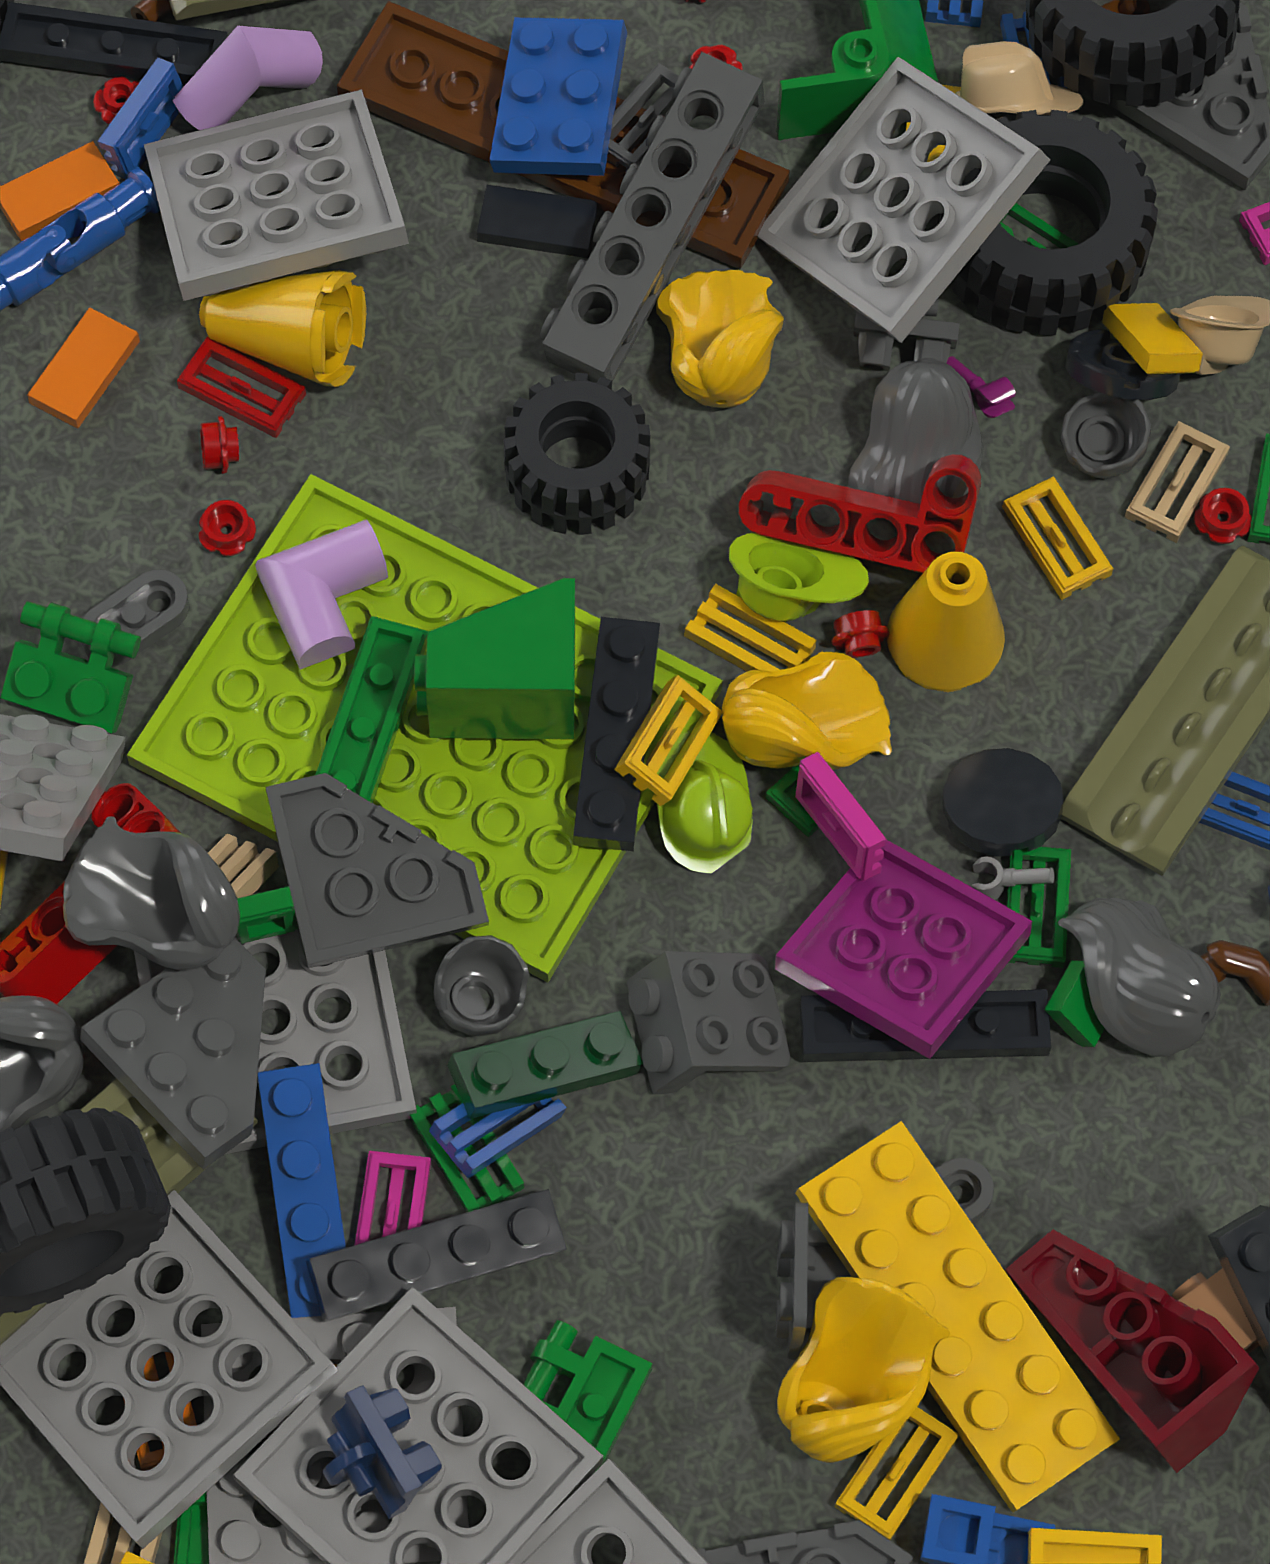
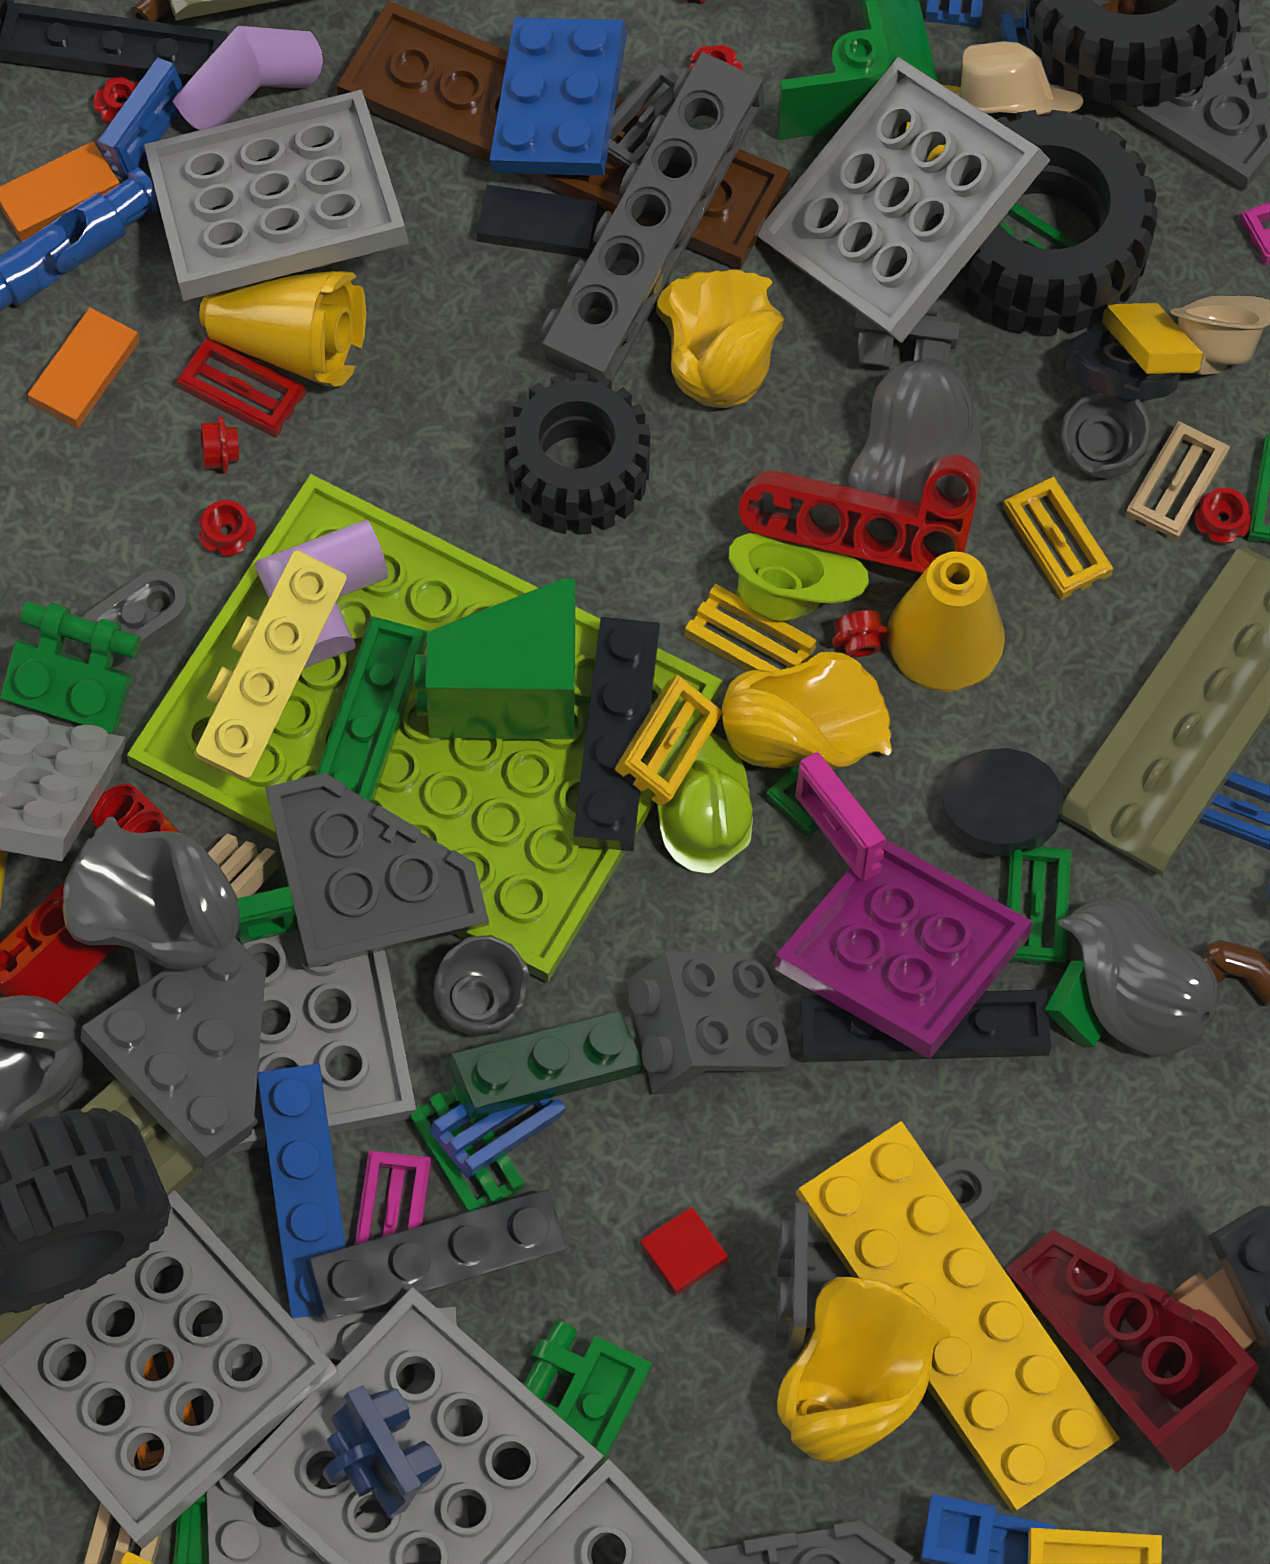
yellow tile [835,1407,959,1540] -> none
magenta hand [947,356,1016,418] -> none
light grey hand [971,856,1054,900] -> none
none -> light yellow bracket [194,550,347,781]
none -> red tile [640,1207,728,1296]

